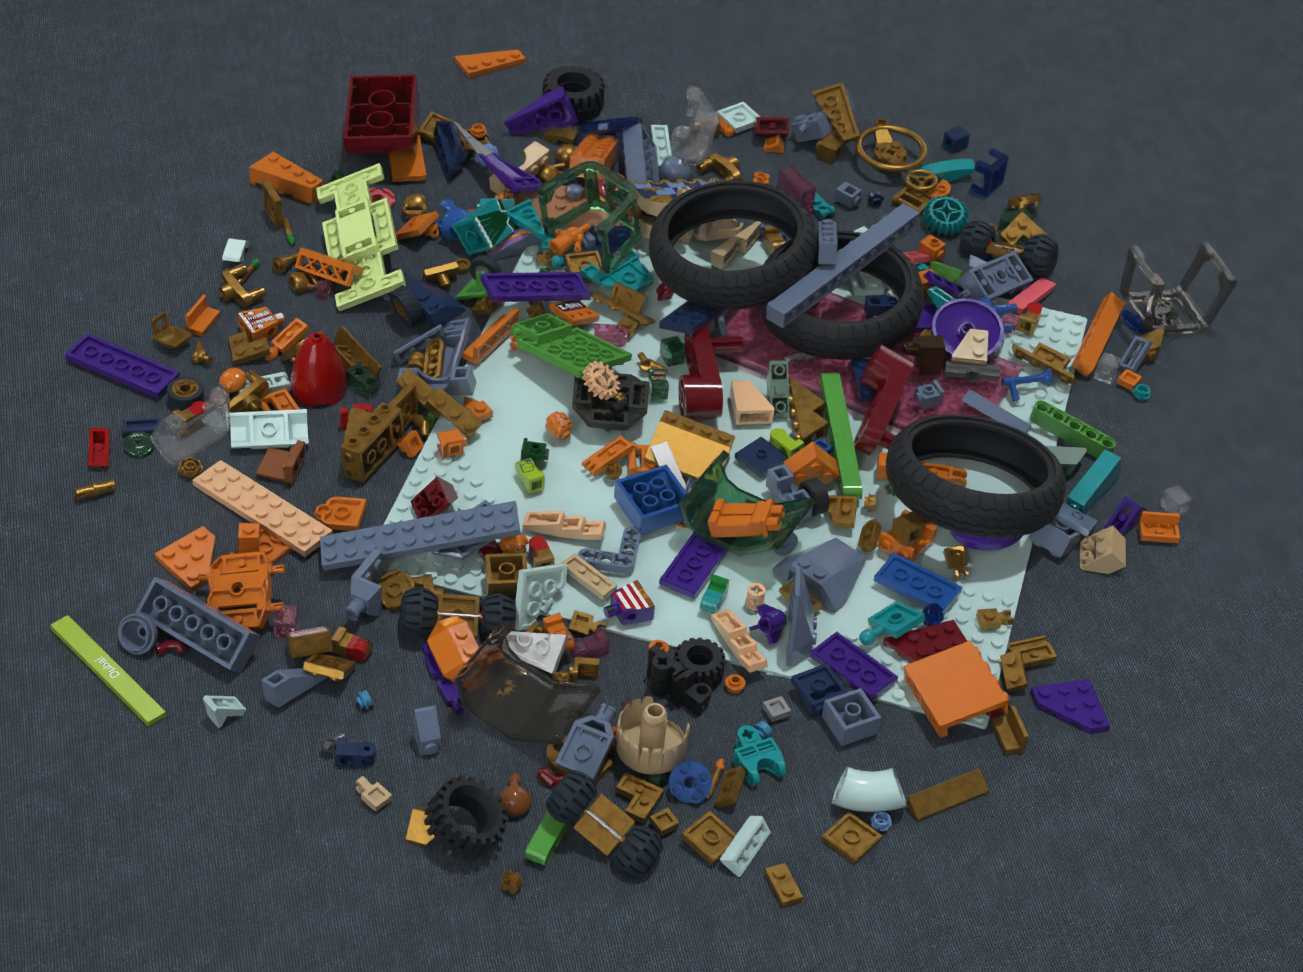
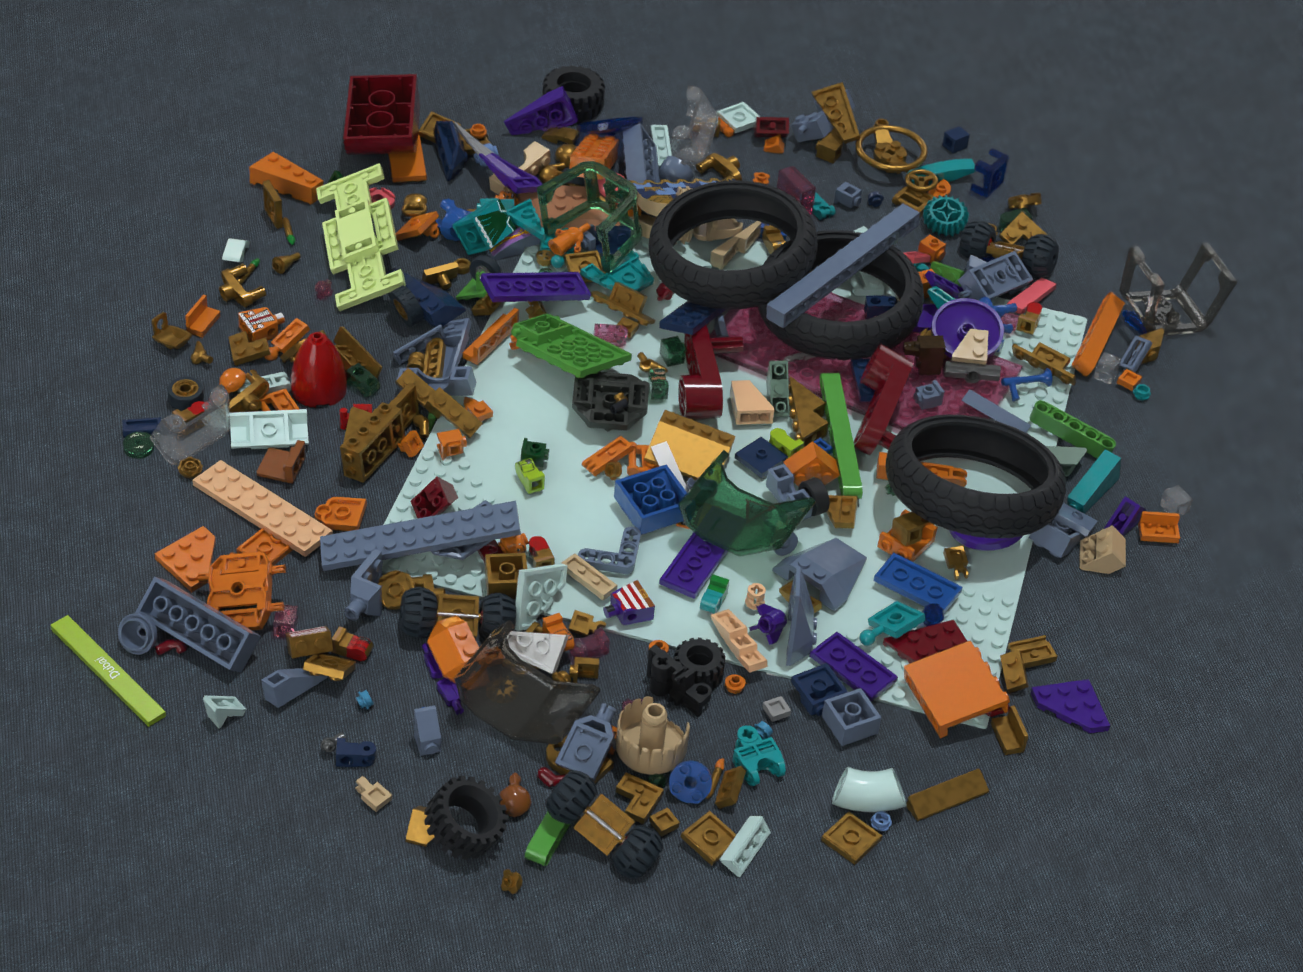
dark purple plate [65,333,180,399] -> none
pearl gold pin [74,479,116,501] -> none
red slope [88,427,111,467] -> none
orange slope [238,523,261,554] -> none
pearl gold piece [288,272,321,293] -> none
orange fence [294,247,364,287] -> none
orange wing [454,49,526,79] -> none
light nougat slope [522,511,607,540] -> none
orange head [545,411,573,440] -> none
orange tile [549,300,600,326] -> none
sand blue tile [567,183,584,199] -> none
light nougat gear [582,361,620,400] -> none
orange hips [708,499,785,538] -> none
pearl gold plate [764,863,803,908] -> none
sand blue arch [818,219,837,264] -> none
pearl gold plate [858,519,882,552] -> none
pearl gold plate [864,493,876,512] -> none
pearl gold plate [976,608,1014,630] -> none

